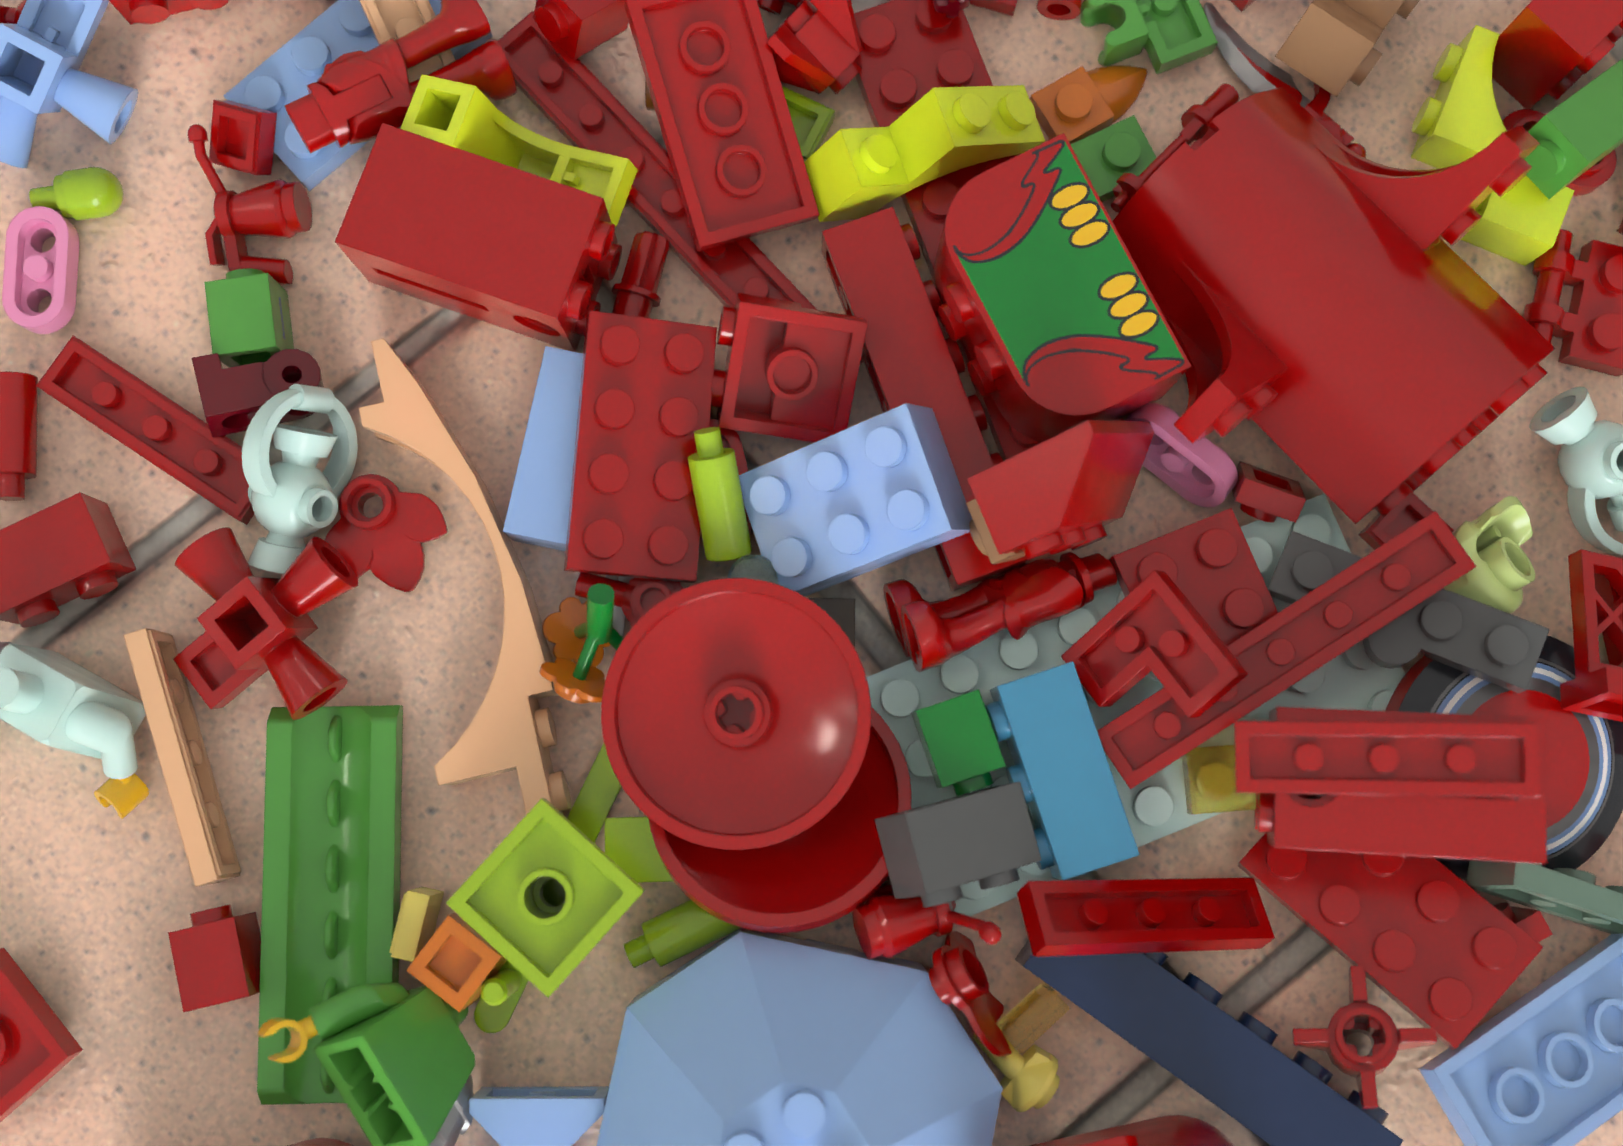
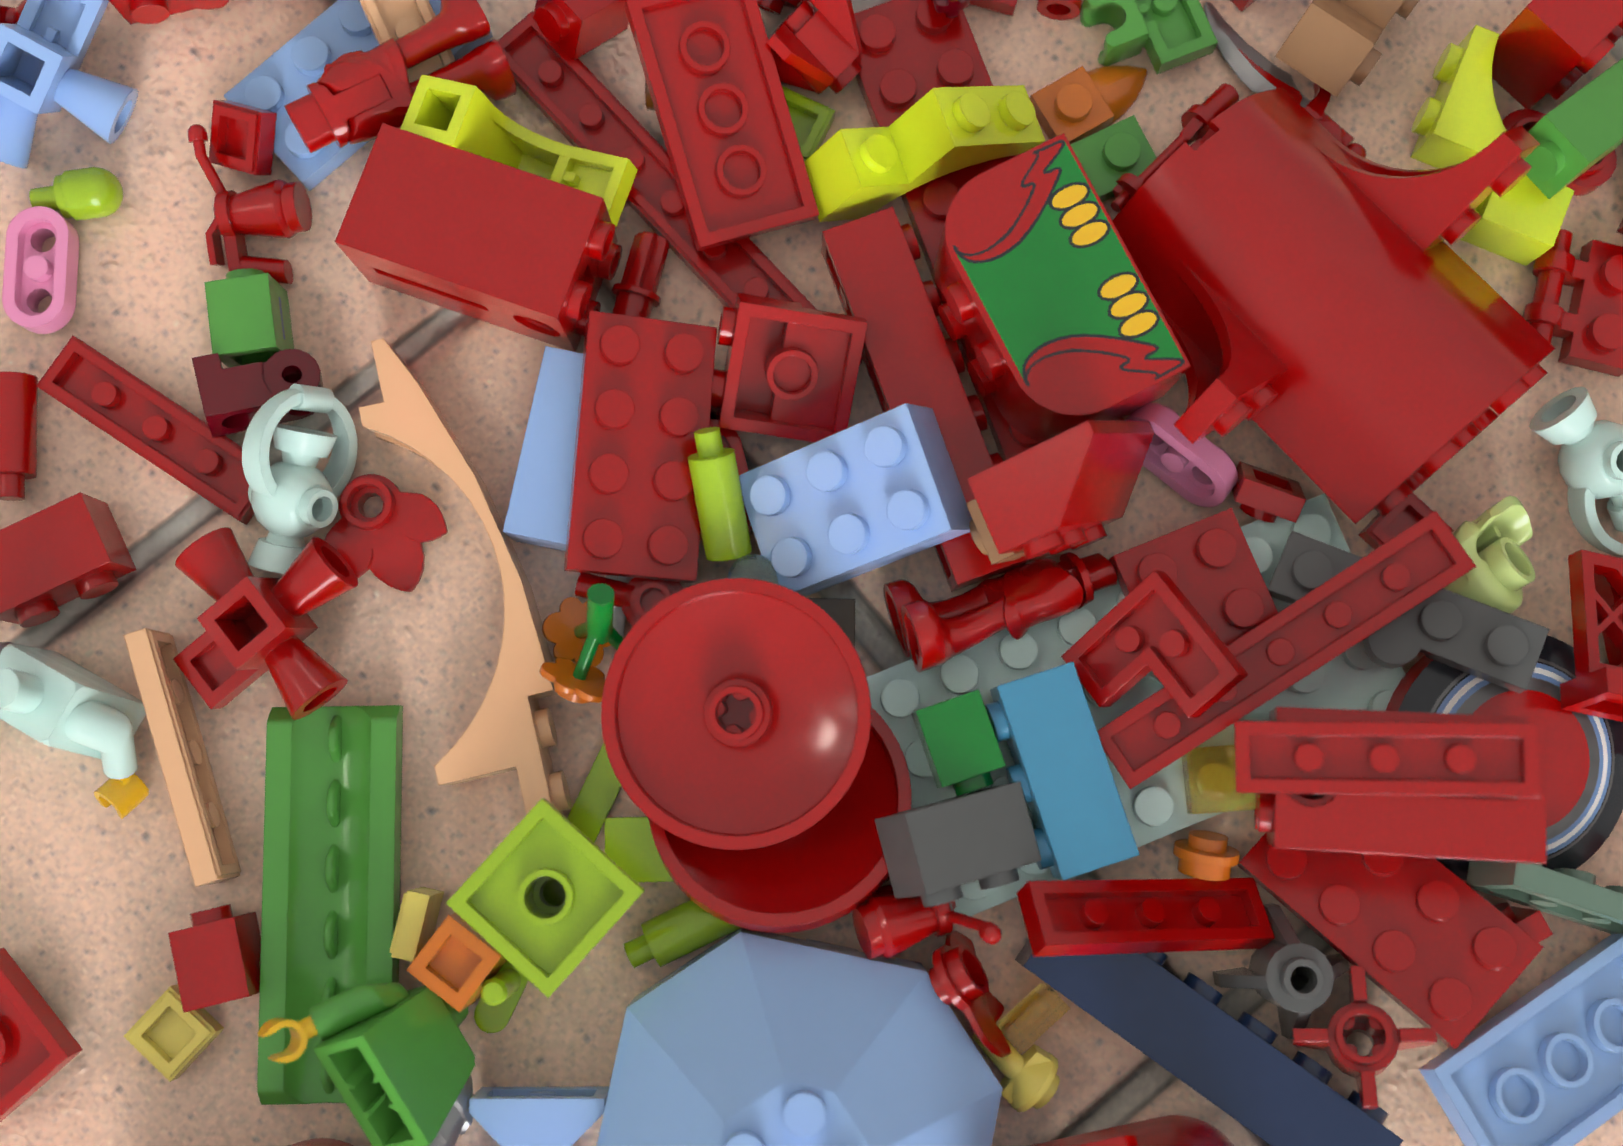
none -> light yellow tile [124,984,224,1082]
none -> orange plate [1173,830,1240,881]
none -> dark grey brick [1213,903,1349,1039]

